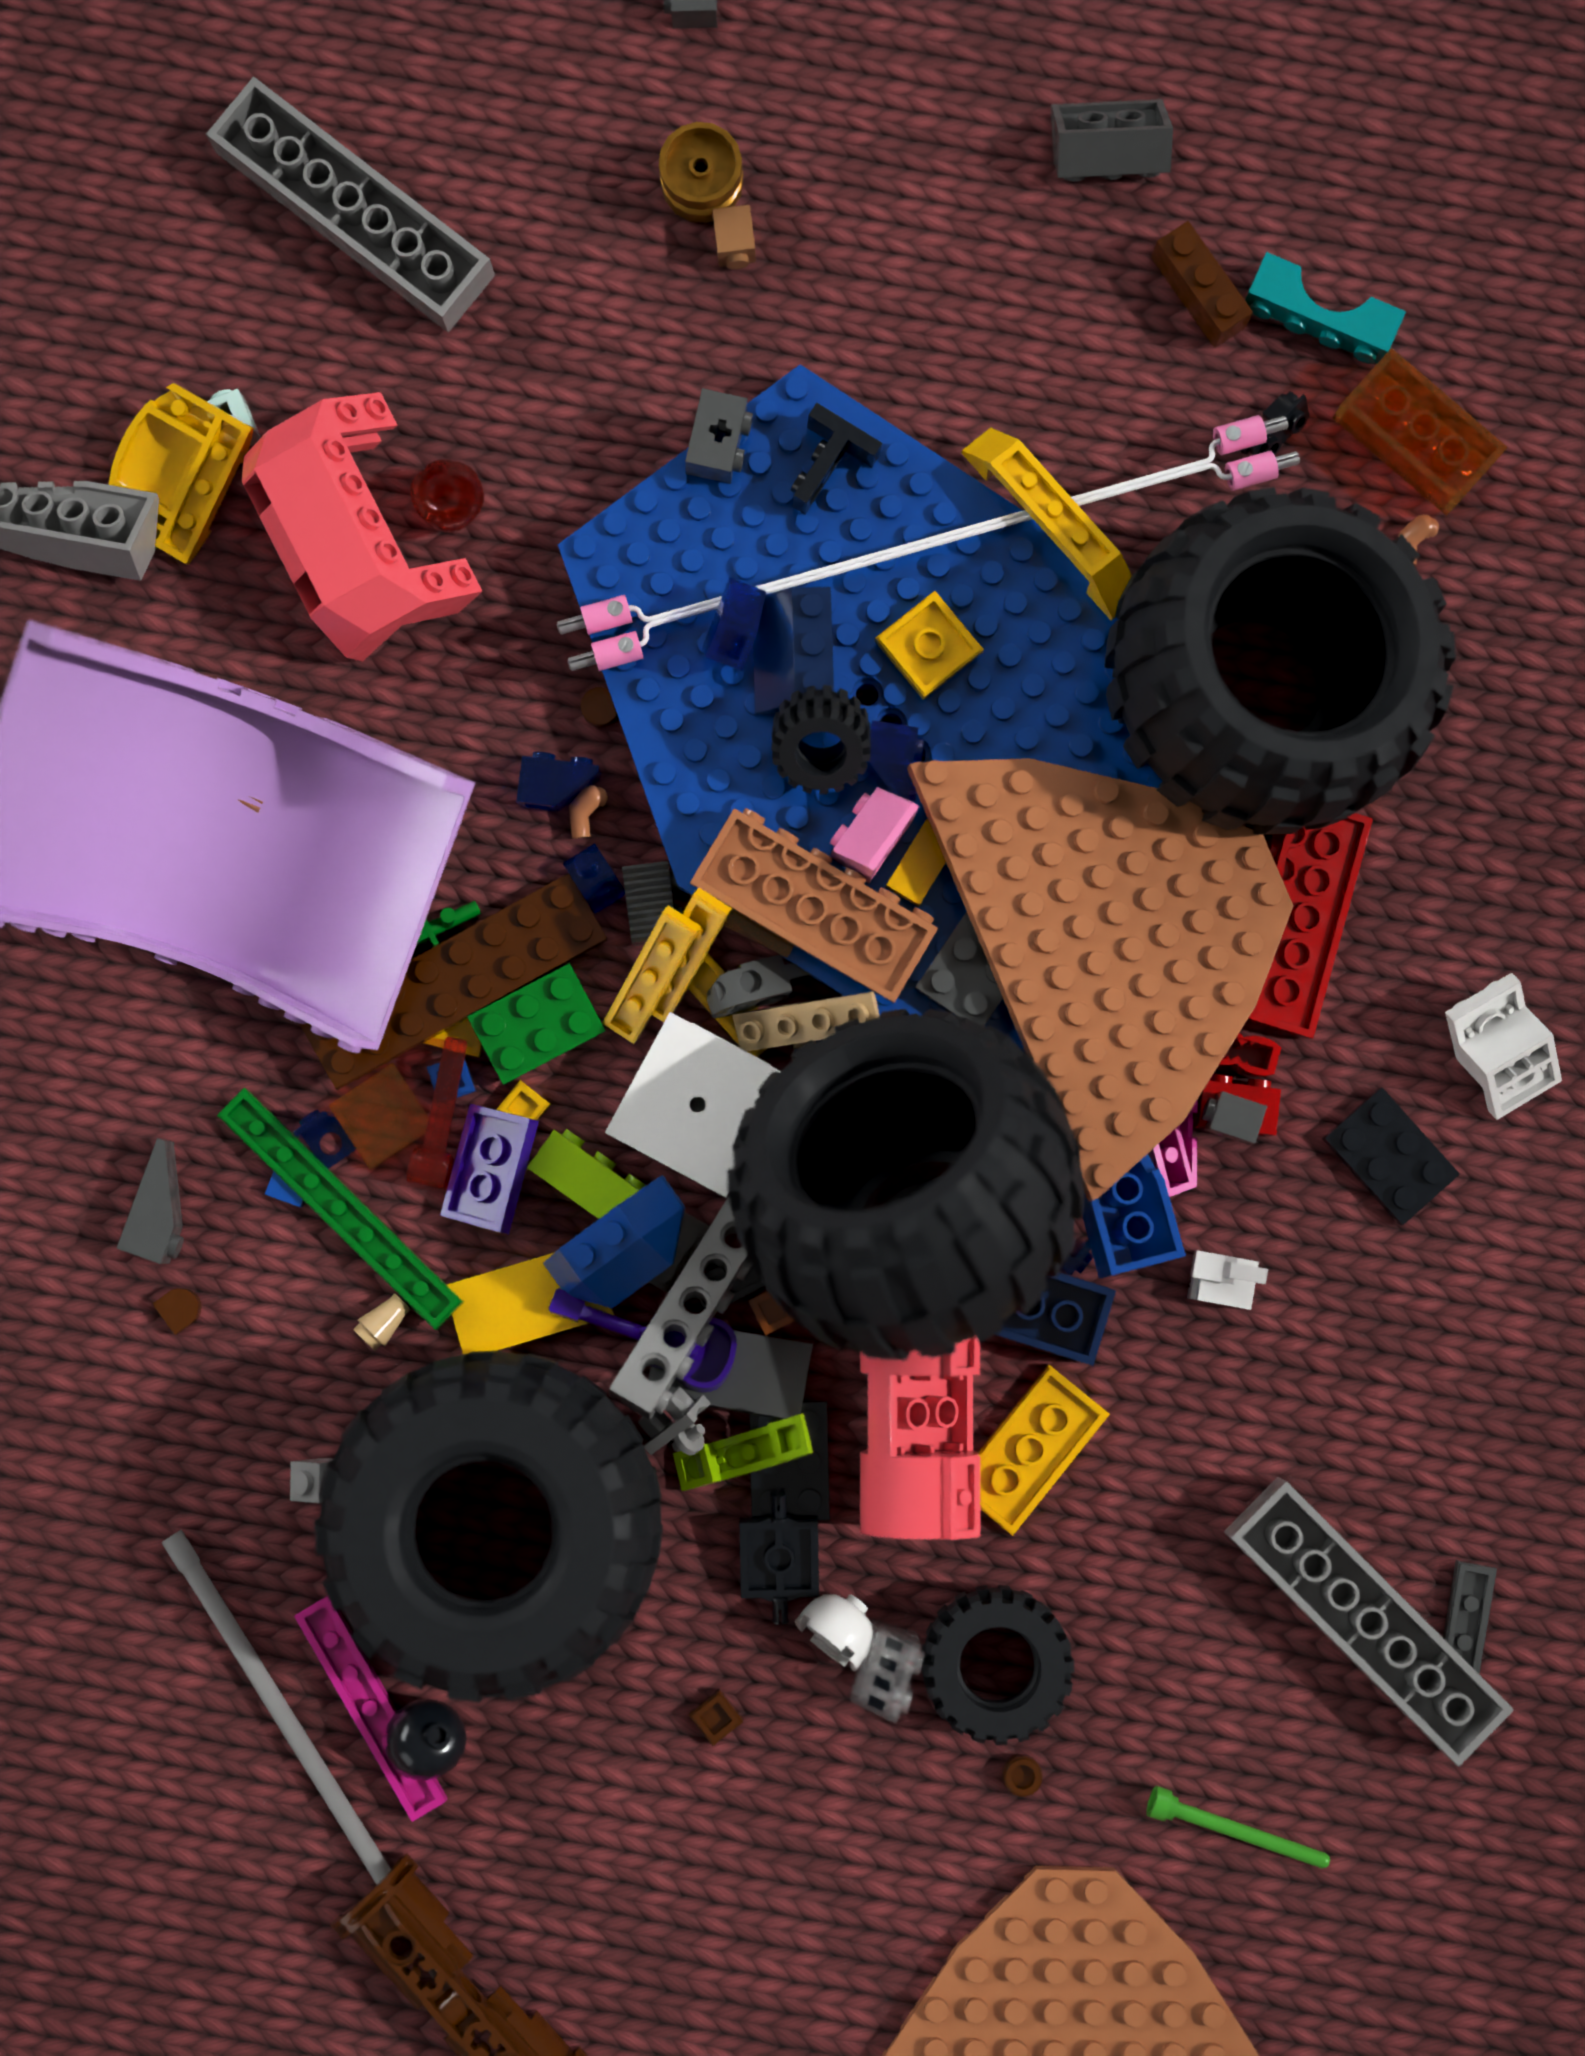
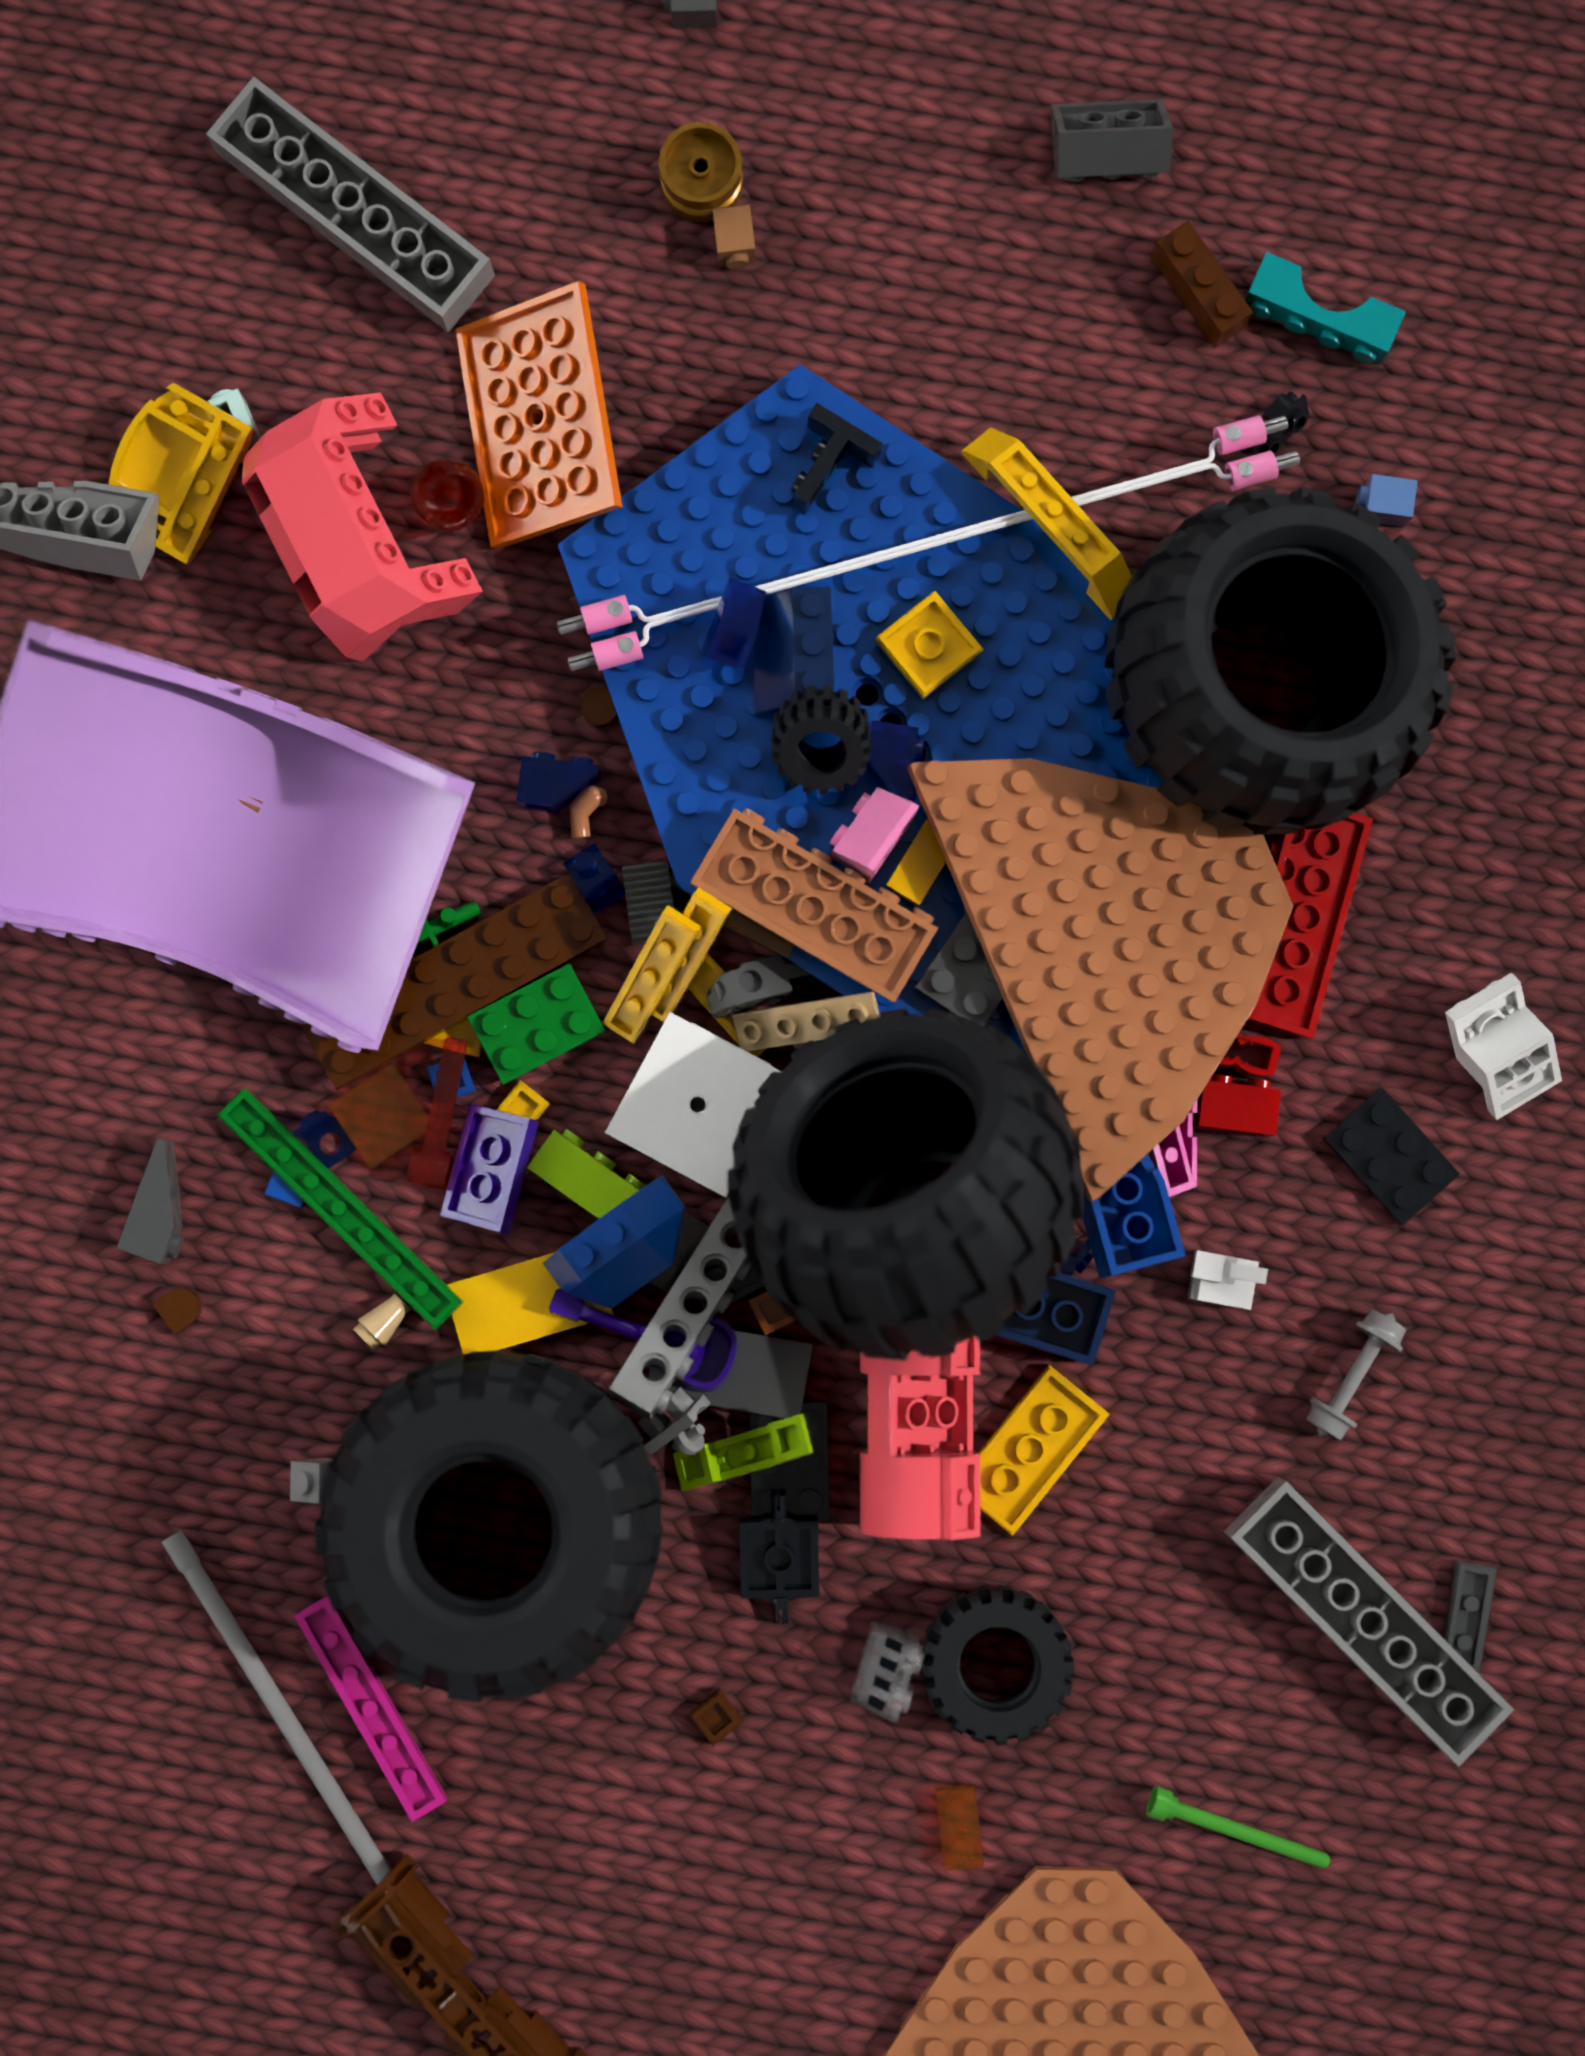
black cylinder [385,1699,467,1781] -> none
dark grey brick [685,388,753,484] -> none
white cylinder [794,1594,874,1671] -> none
reddish brown tile [1002,1754,1043,1797] -> none
dark grey brick [1202,1091,1267,1145] -> none
clear orange brick [1332,348,1508,516] -> none
nougat arm [1398,515,1439,566] -> none
none -> orange piece [455,281,622,549]
none -> clear orange plate [935,1784,984,1871]
none -> light grey piece [1306,1309,1407,1441]
none -> medium blue brick [1356,474,1418,528]

